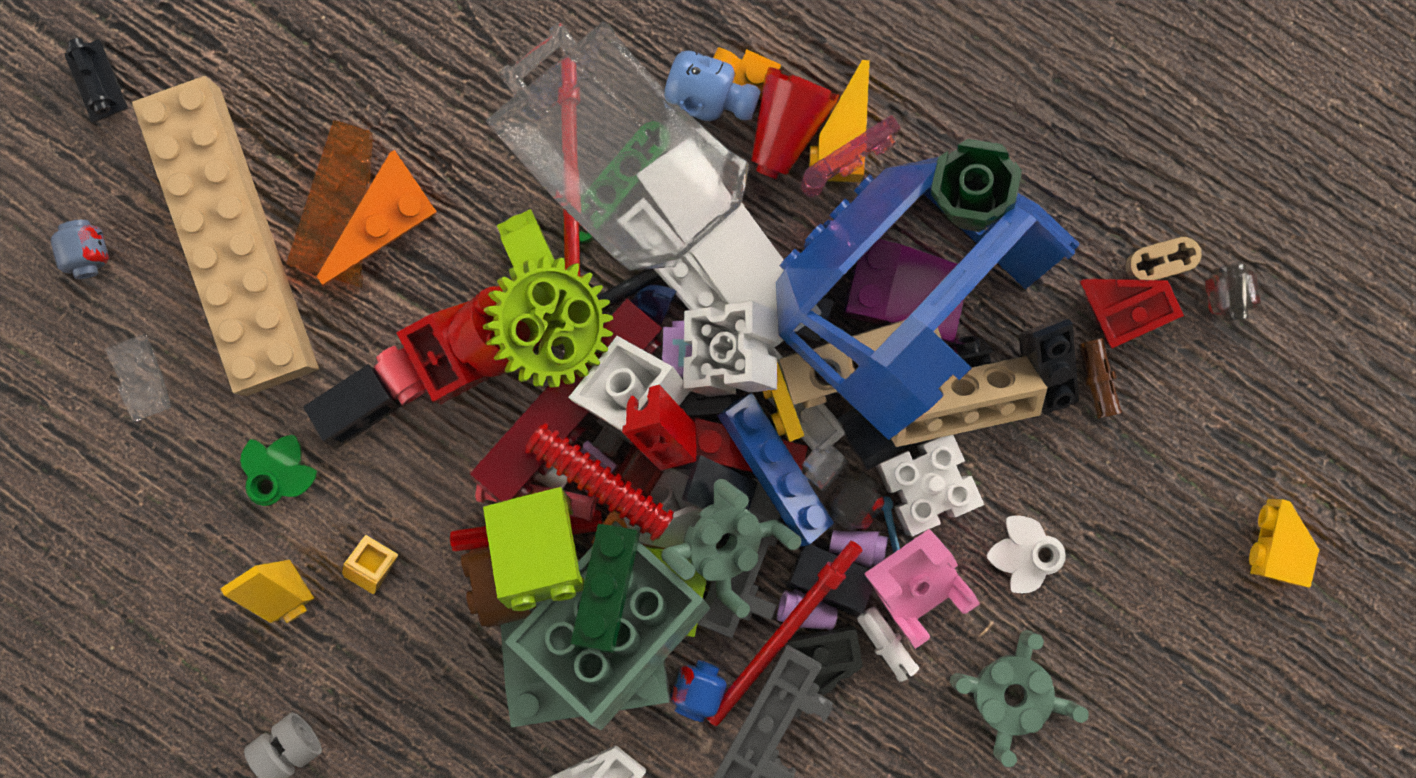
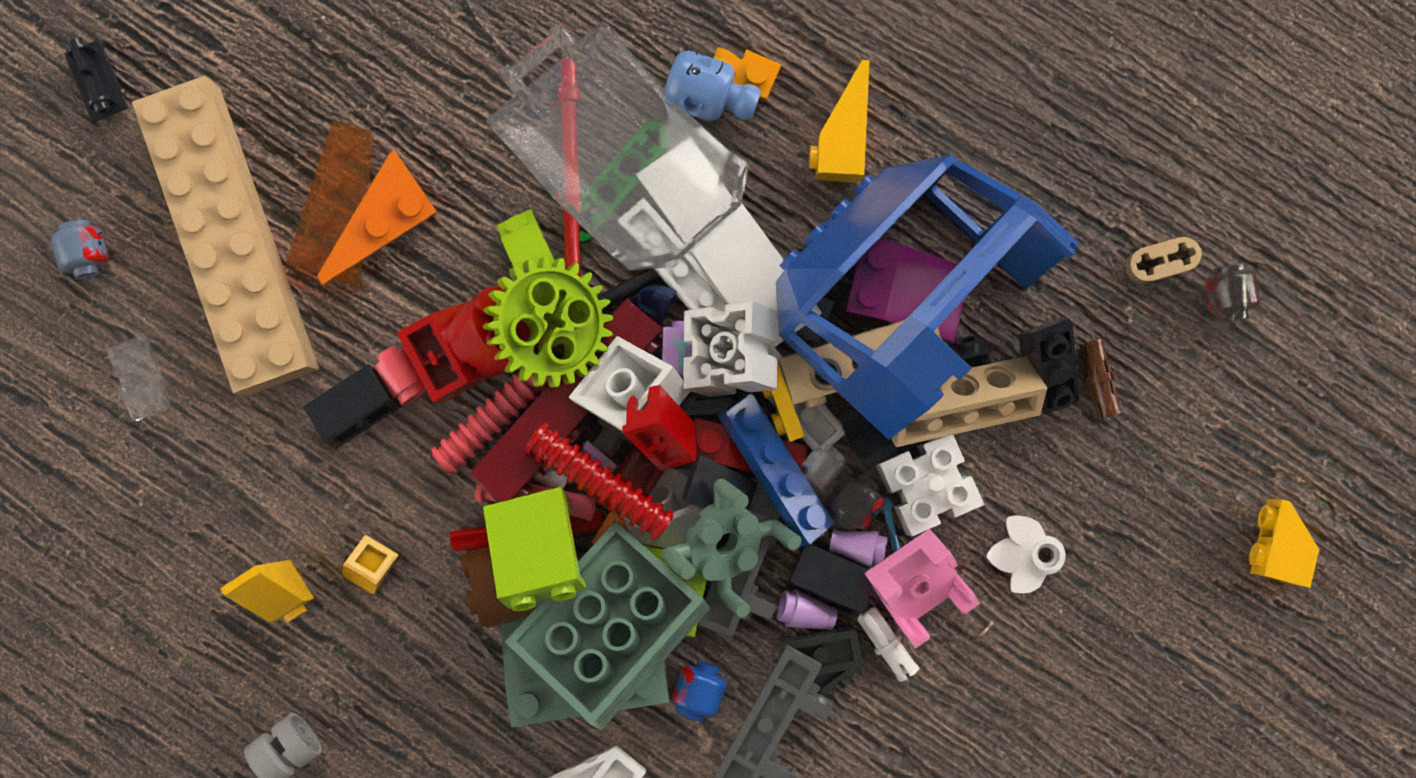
green plate [240,435,317,506] -> none
dark green plate [571,523,640,654] -> none
red bar [706,540,863,726] -> none
red cone [751,67,840,180] -> none
clear pink plate [801,115,901,197] -> none
dark green cone [931,139,1022,232] -> none
sand green plate [950,630,1089,767] -> none
red wing [1079,279,1184,349] -> none
none -> coral piece [431,373,548,475]

